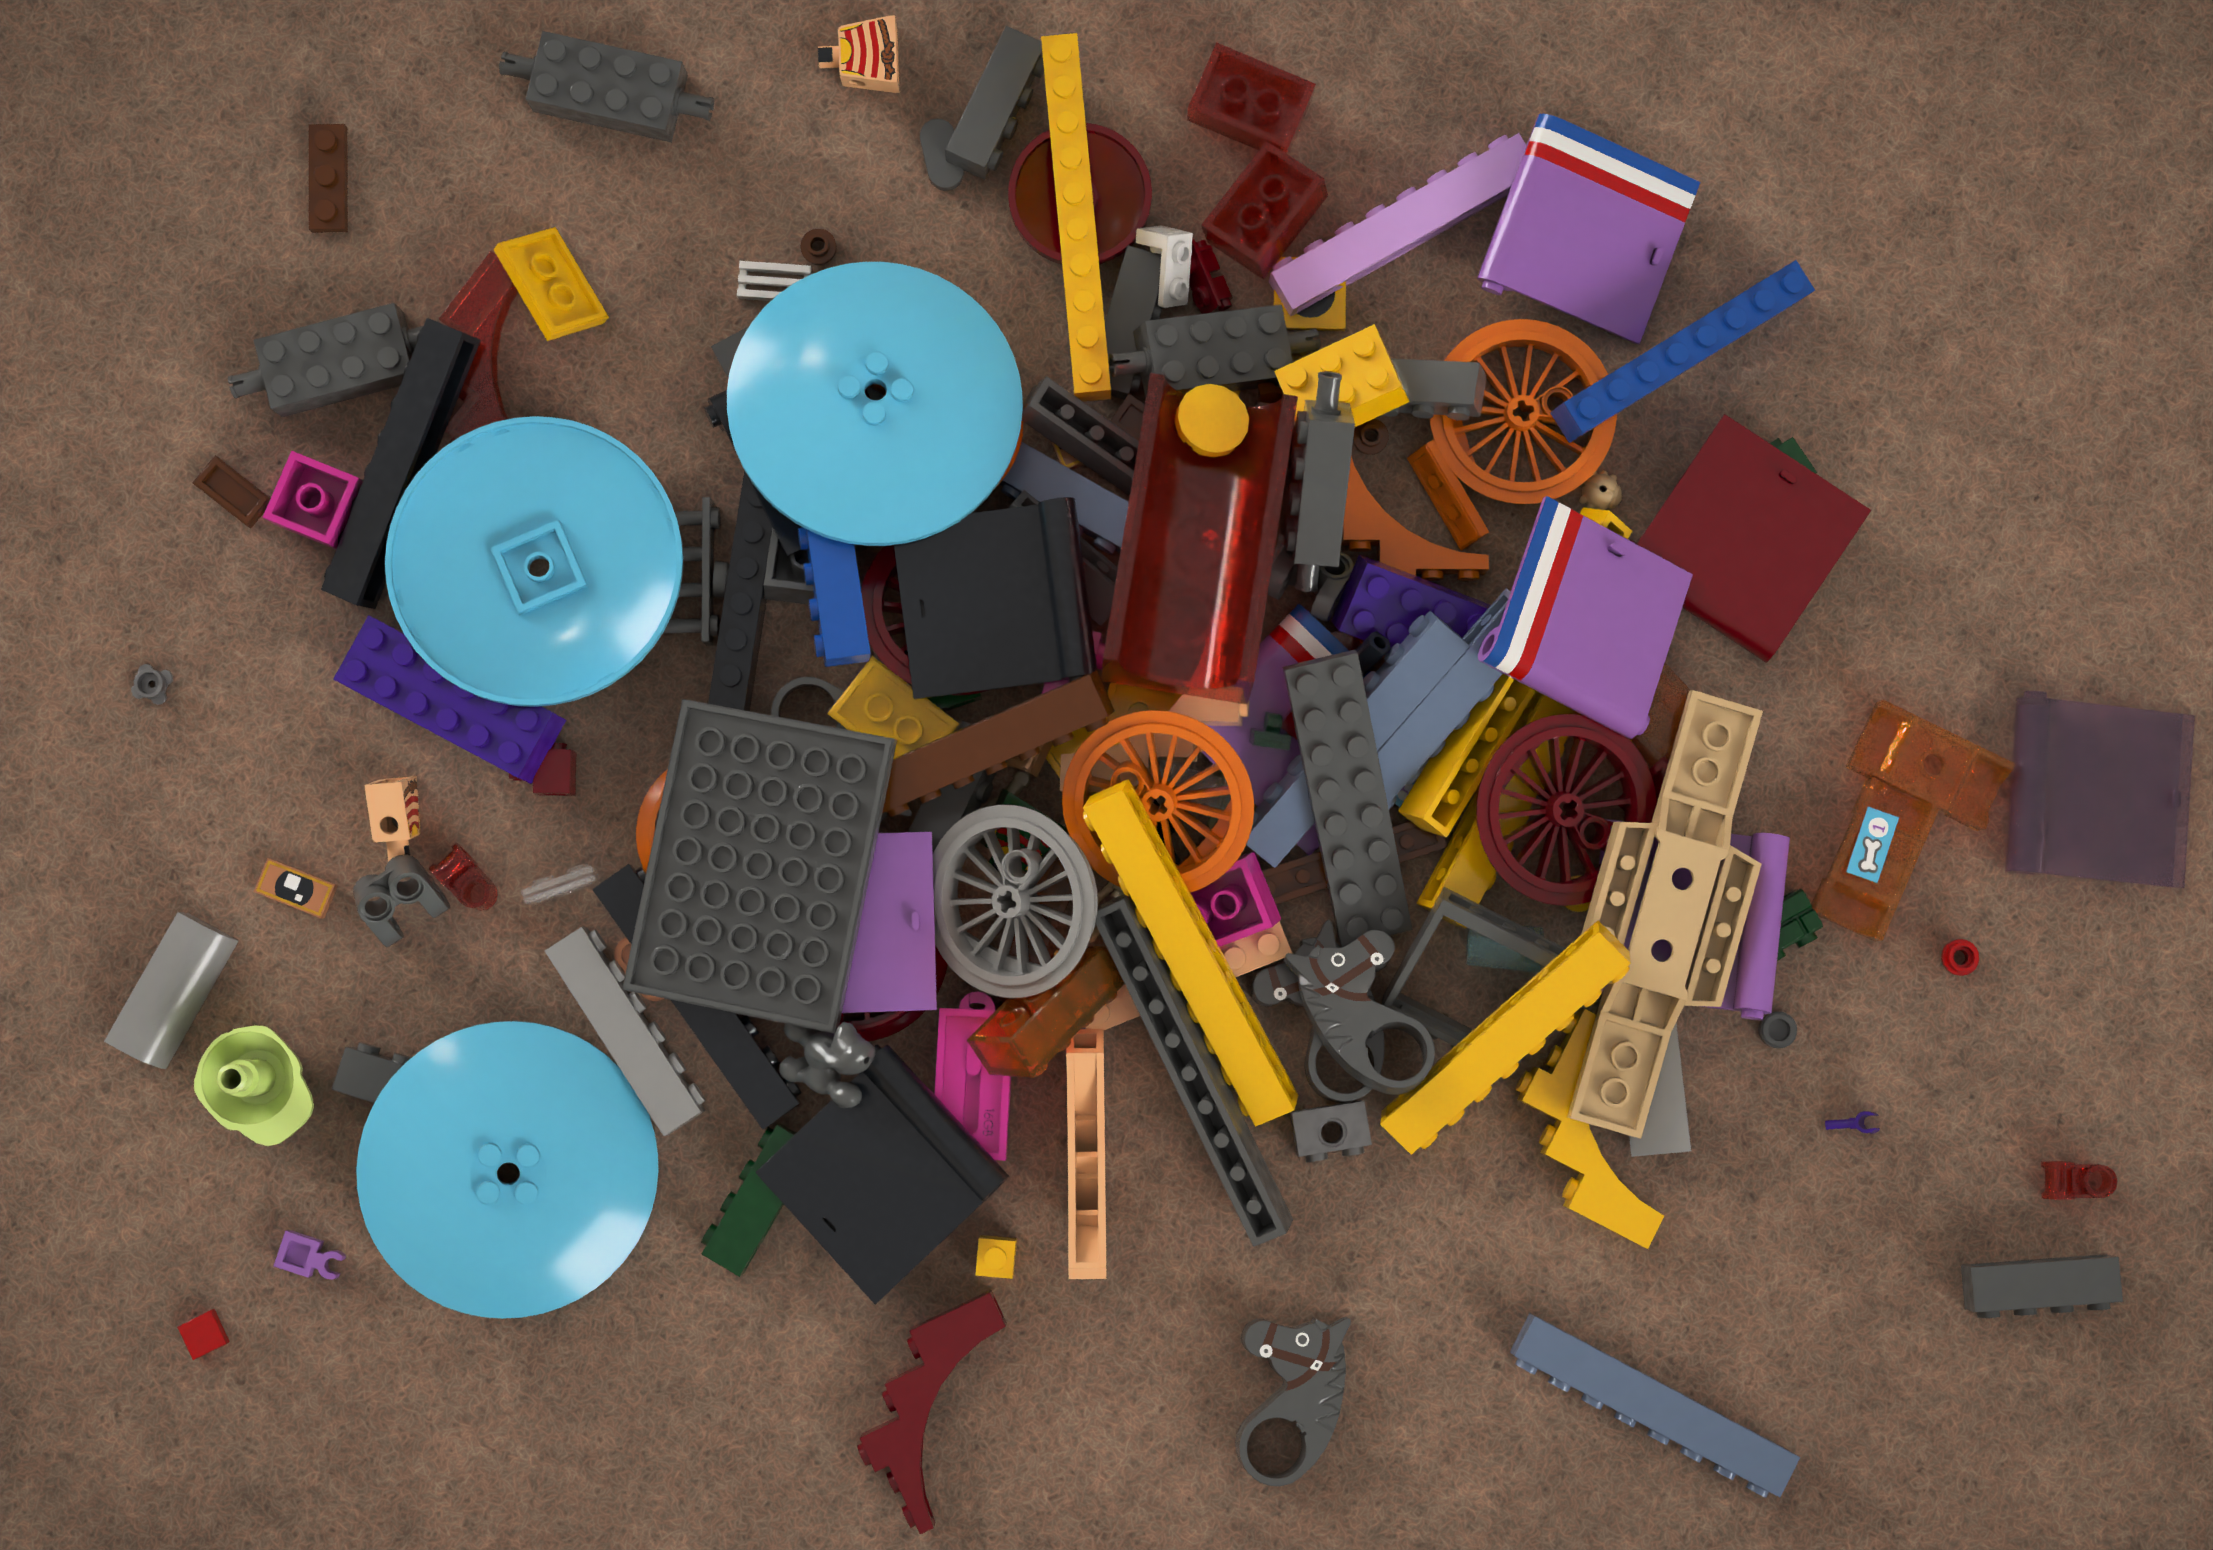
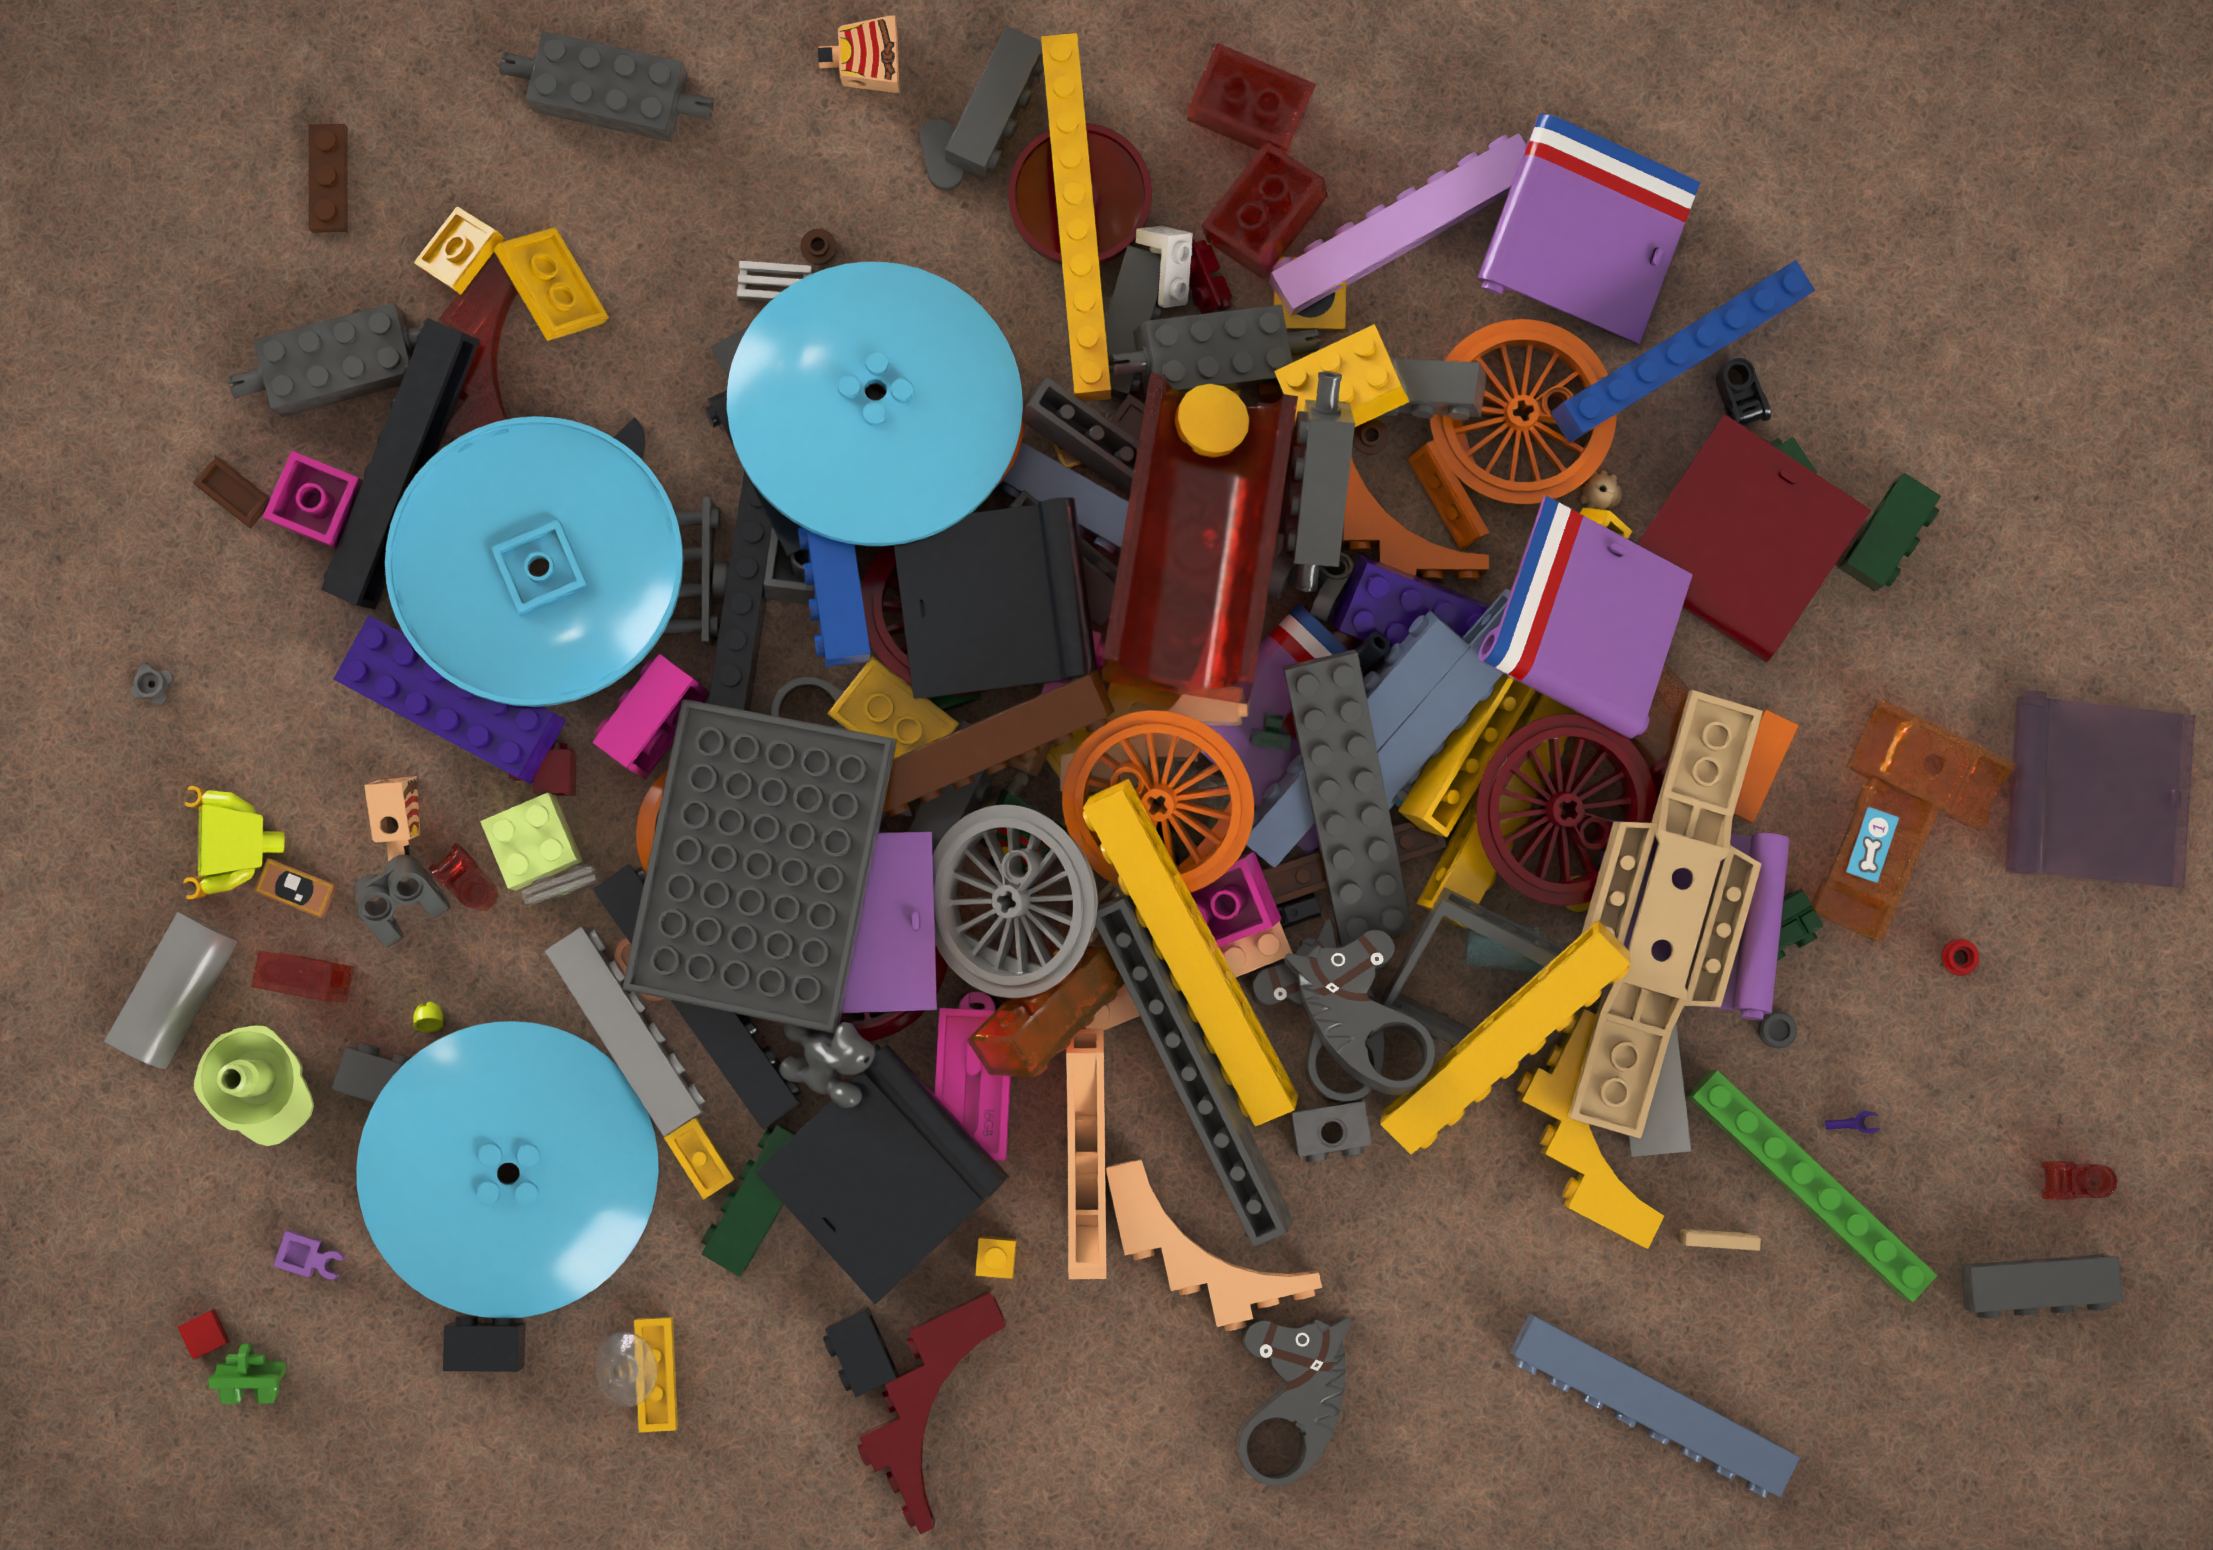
none -> neon yellow torso [183,786,285,899]
none -> bright green hips [208,1343,286,1404]
none -> clear red panel [251,951,355,1002]
none -> neon yellow hinge [413,1002,443,1033]
none -> yellow tile [414,207,504,295]
none -> black brick [443,1316,525,1372]
none -> yellowish green brick [480,792,583,891]
none -> dark pink brick [592,654,710,780]
none -> clear dish [595,1332,657,1407]
none -> black tile [613,417,646,460]
none -> yellow plate [634,1316,678,1432]
none -> yellow plate [664,1117,736,1200]
none -> black brick [823,1307,899,1397]
none -> light nougat arch [1105,1158,1322,1331]
none -> black bar [1276,893,1322,929]
none -> tan tile [1679,1228,1761,1251]
none -> bright green brick [1685,1069,1938,1303]
none -> black piece [1715,358,1771,426]
none -> orange tile [1733,710,1799,824]
none -> dark green brick [1838,473,1941,591]

